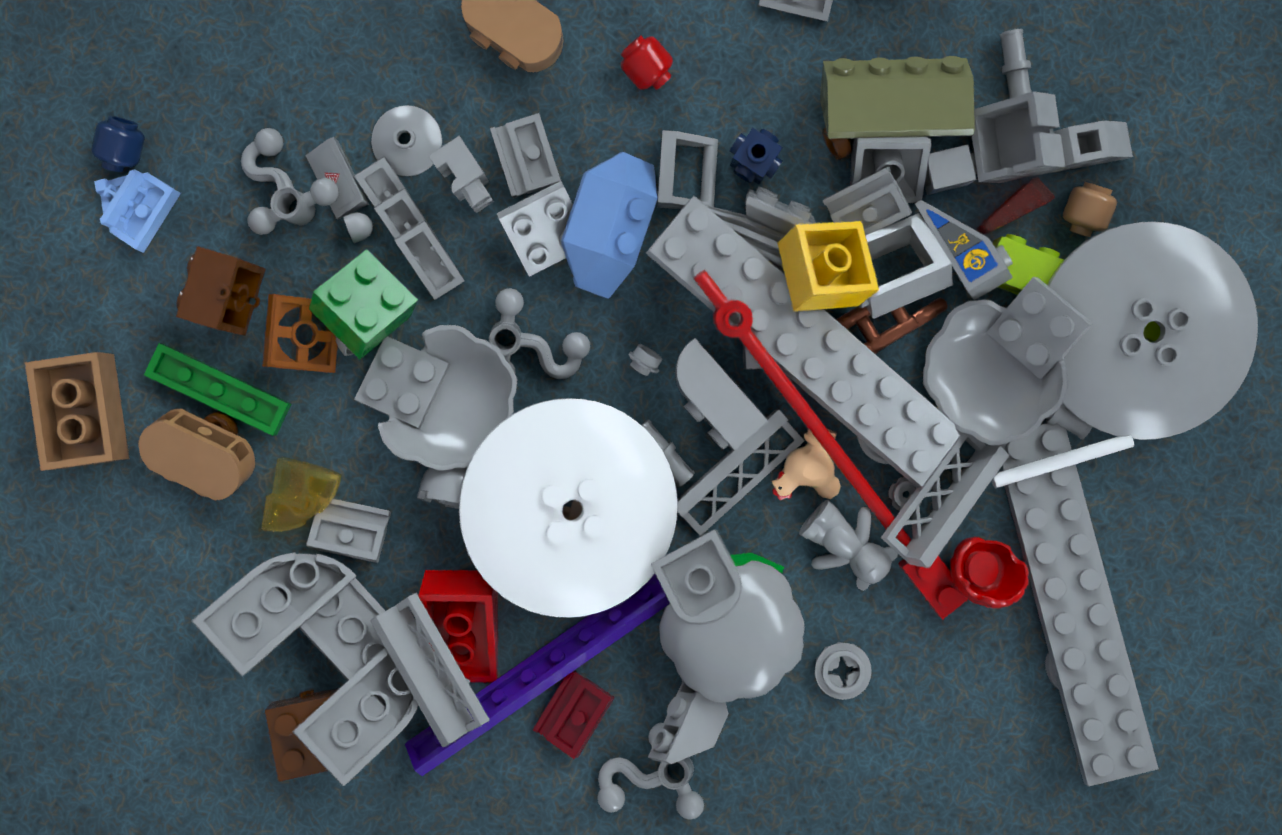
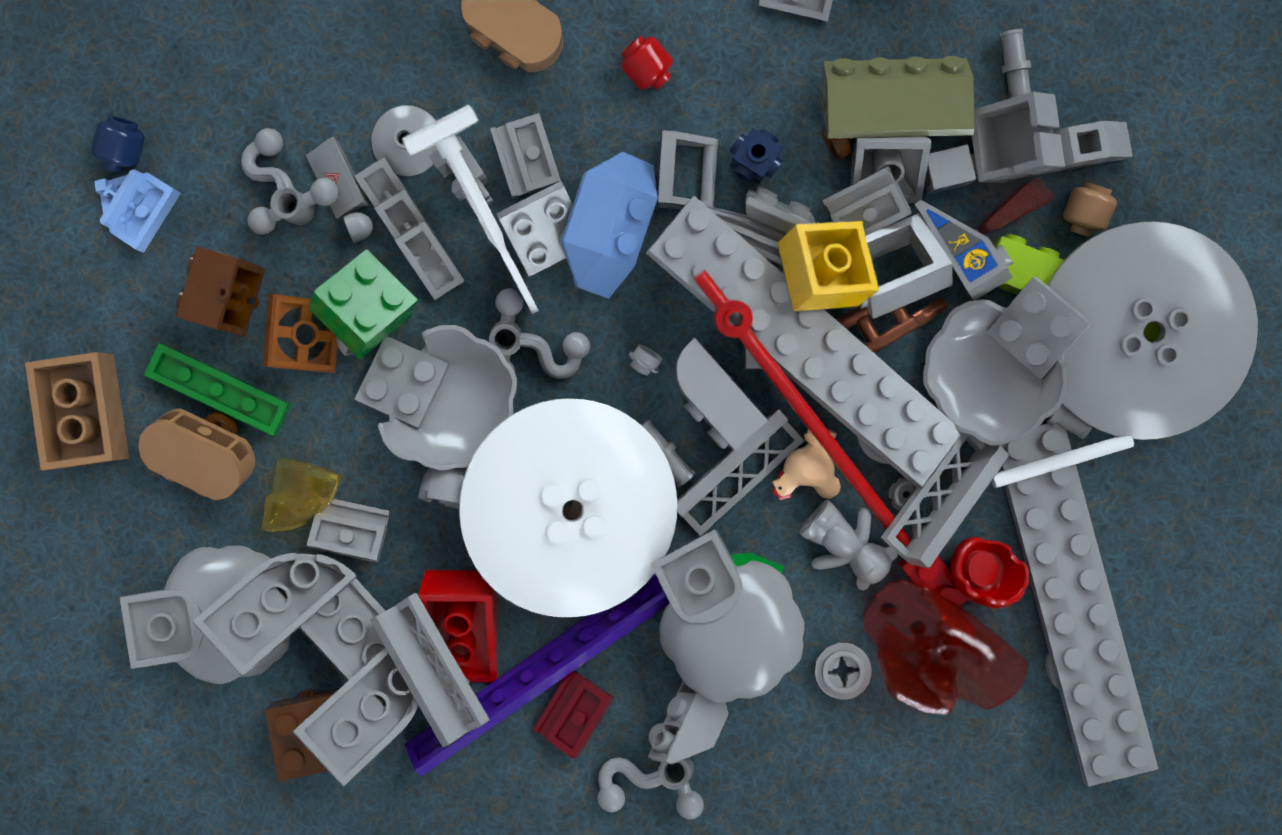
none -> light grey animal [119,545,291,684]
none -> white piece [402,104,539,314]
none -> clear red piece [864,579,1028,716]

